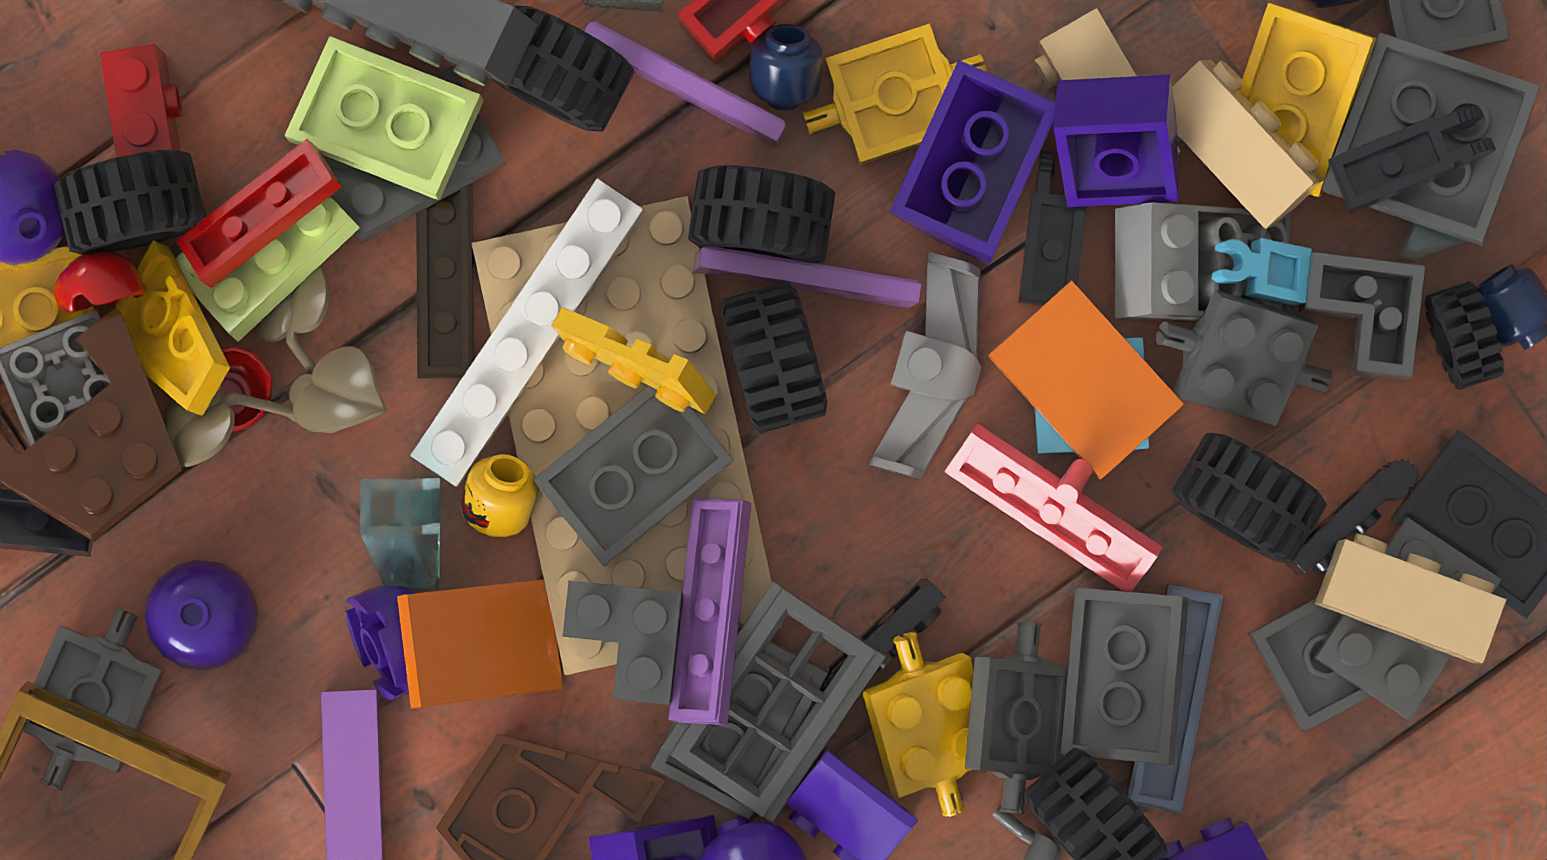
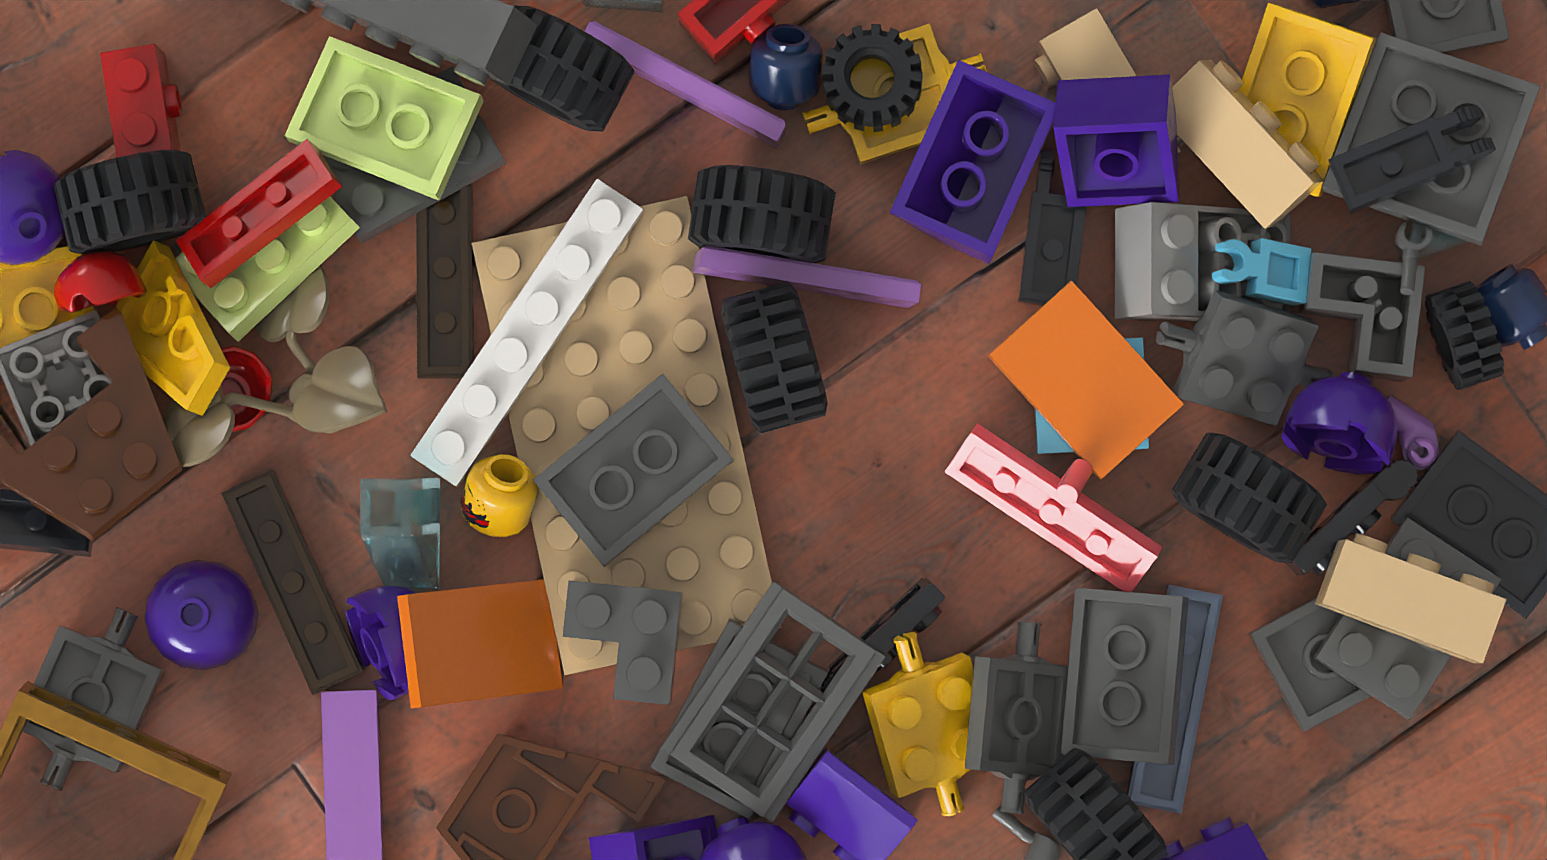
yellow wing [551,307,716,414] -> none
medium lavender tile [668,498,751,725] -> none
light grey plate [868,252,981,480] -> none
none -> dark brown tile [222,470,365,695]
none -> black tyre [822,24,923,132]
none -> dark purple cylinder [1281,372,1398,474]
none -> medium lavender arm [1387,394,1439,470]
none -> dark grey hand [1394,222,1432,295]

